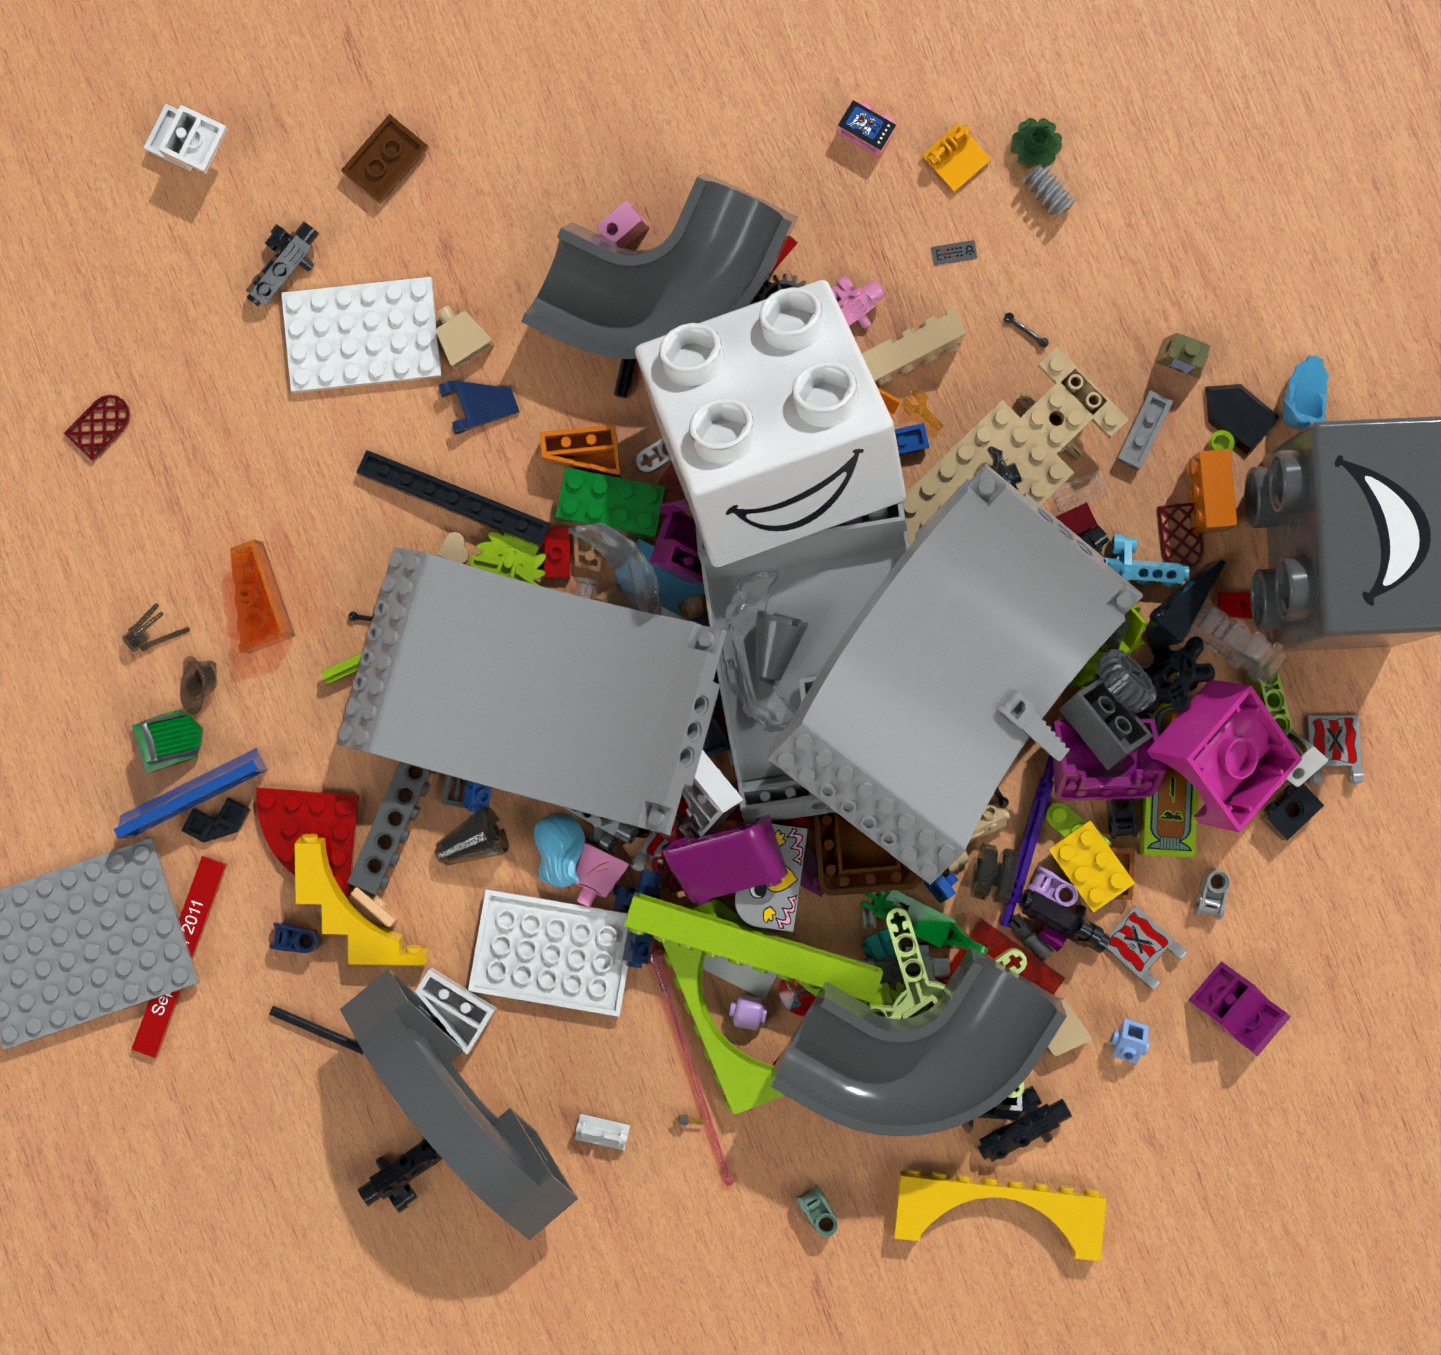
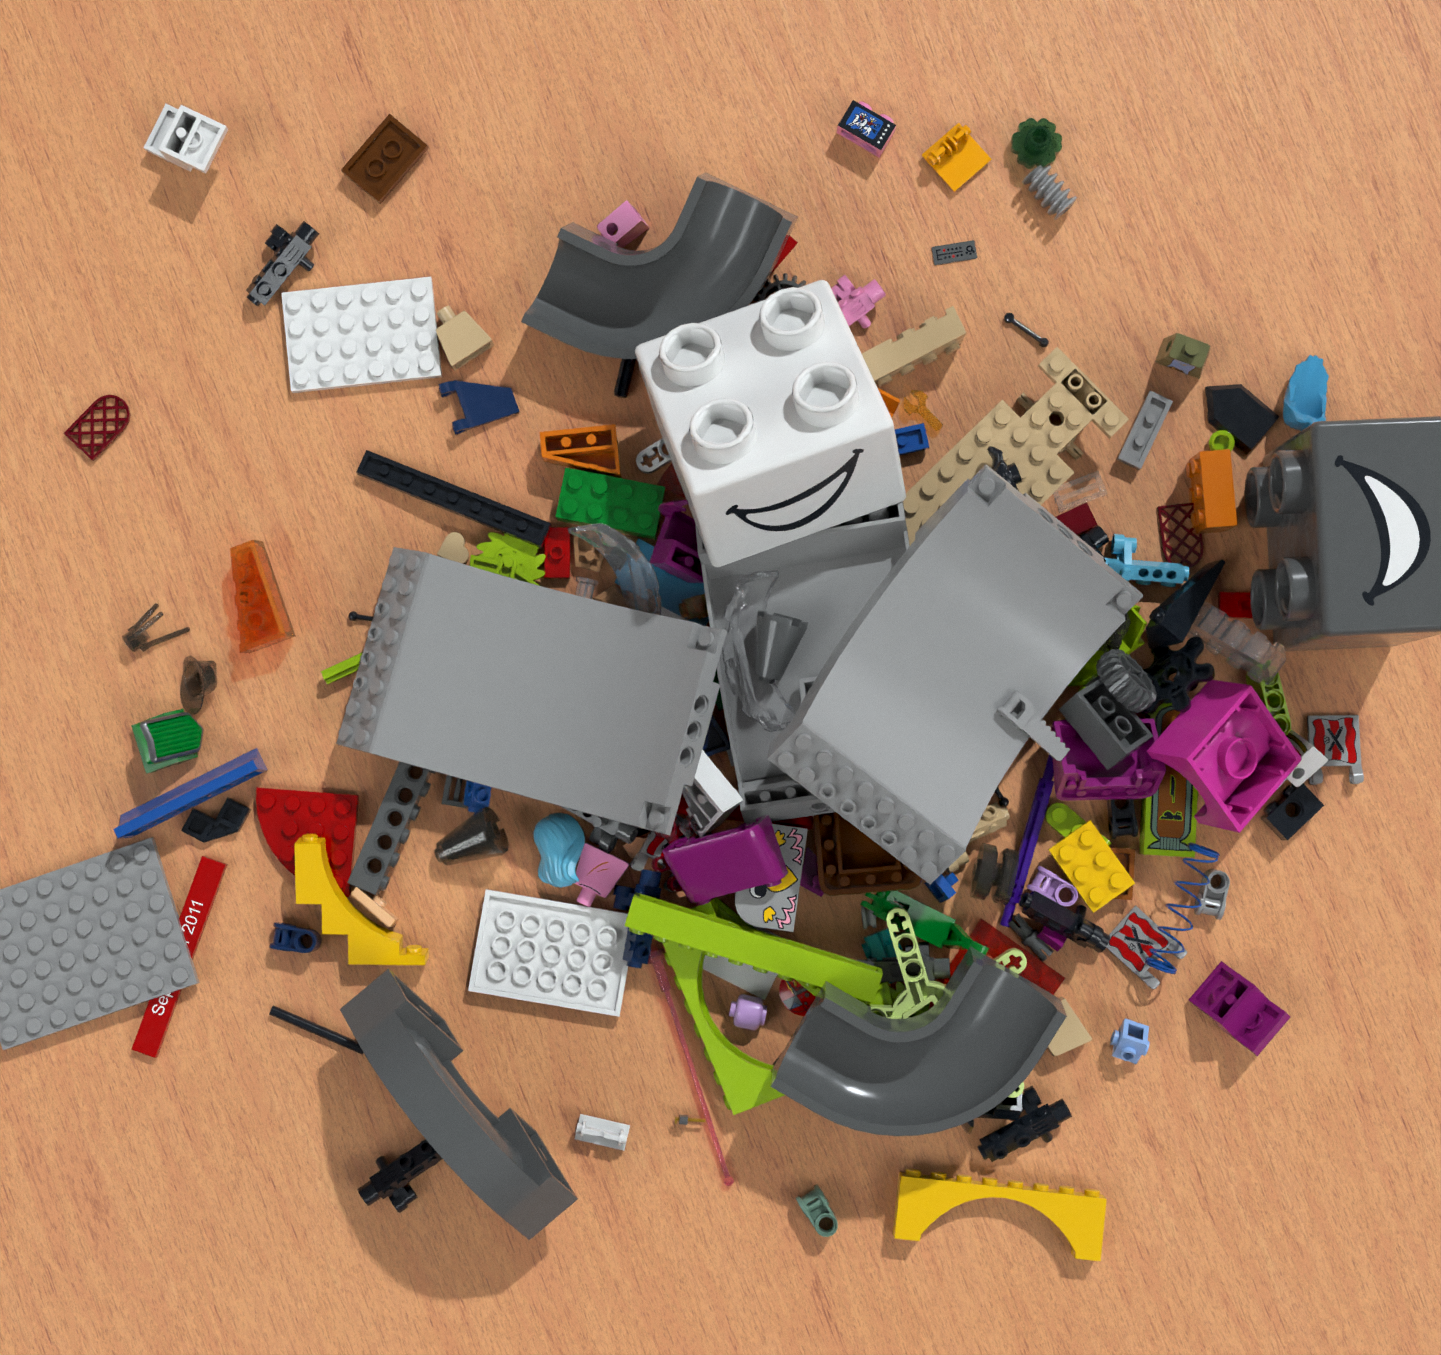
white wedge [415,968,497,1054] -> none
none -> blue piece [1145,843,1220,974]

